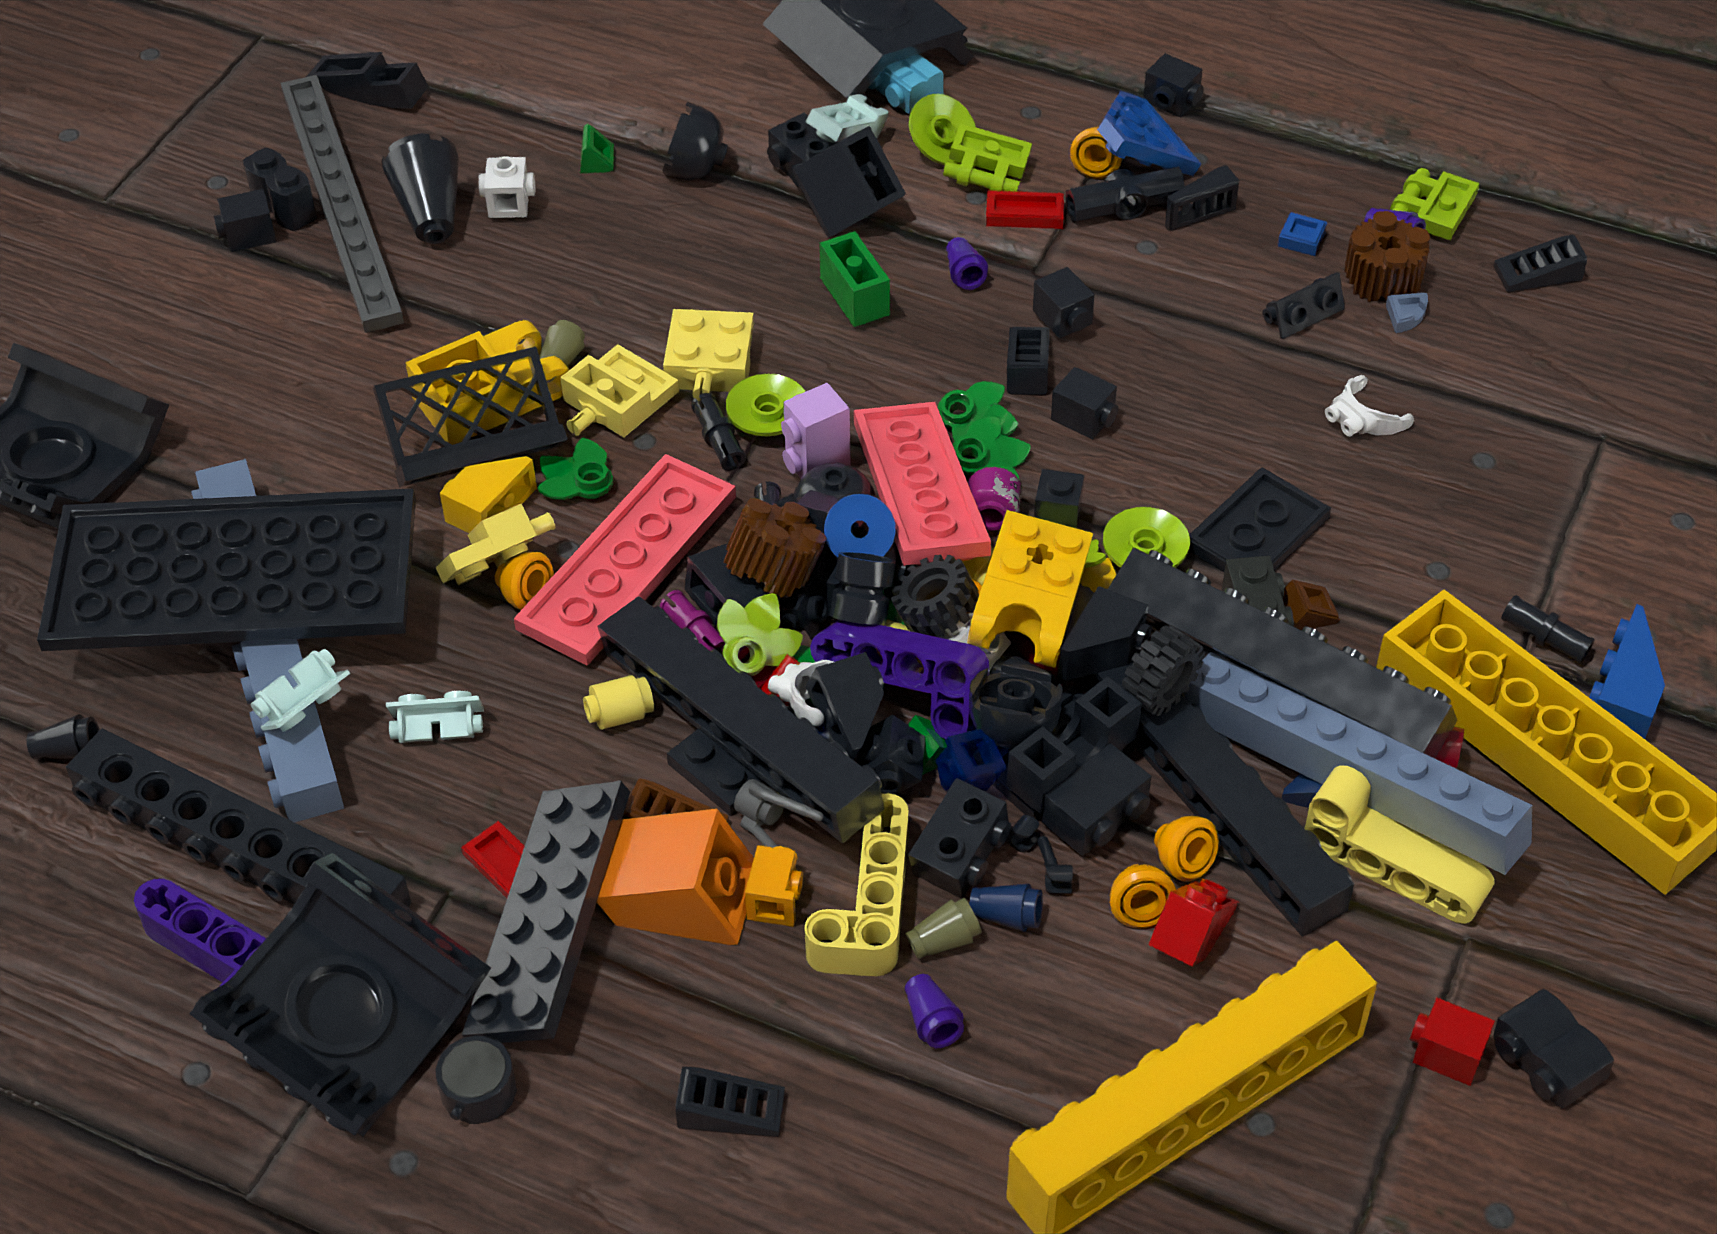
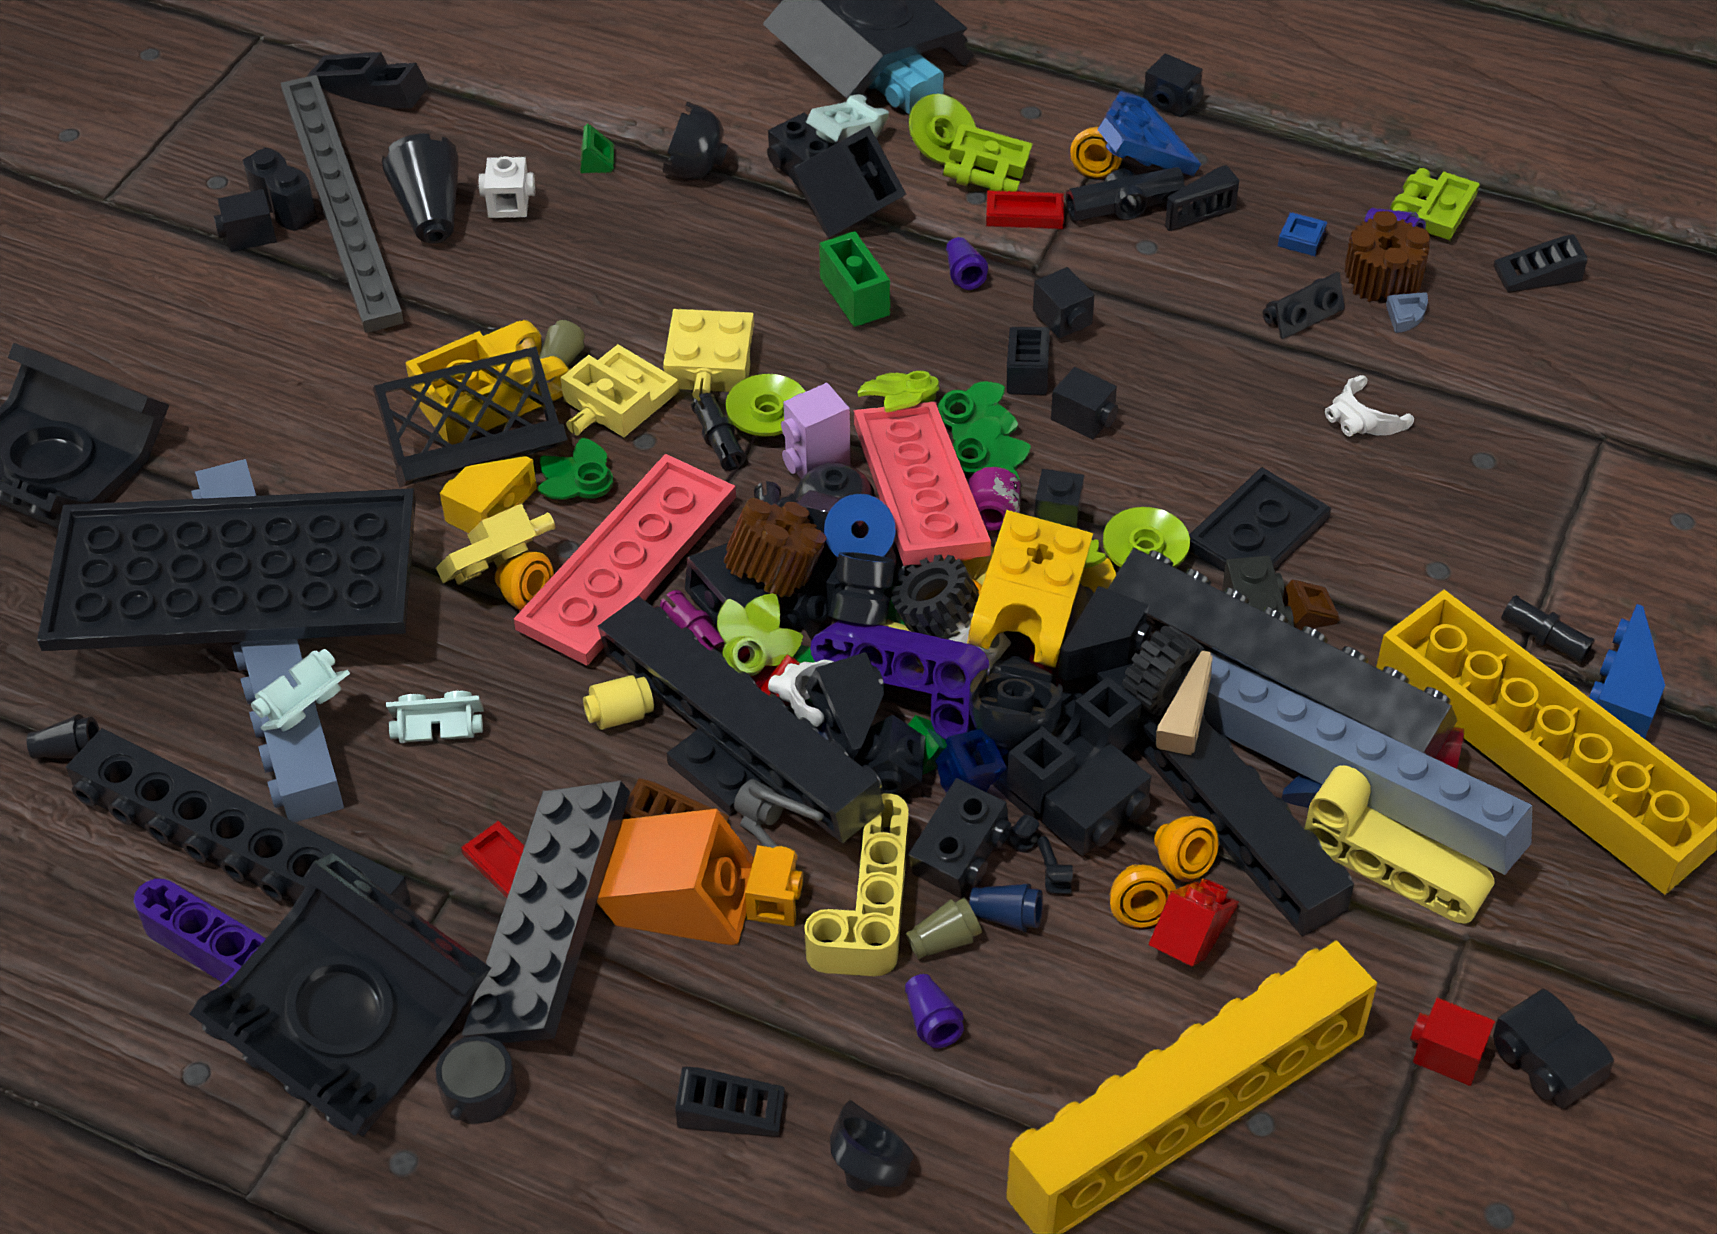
none -> black piece [830,1100,914,1191]
none -> lime plate [858,371,939,412]
none -> tan slope [1156,651,1213,755]

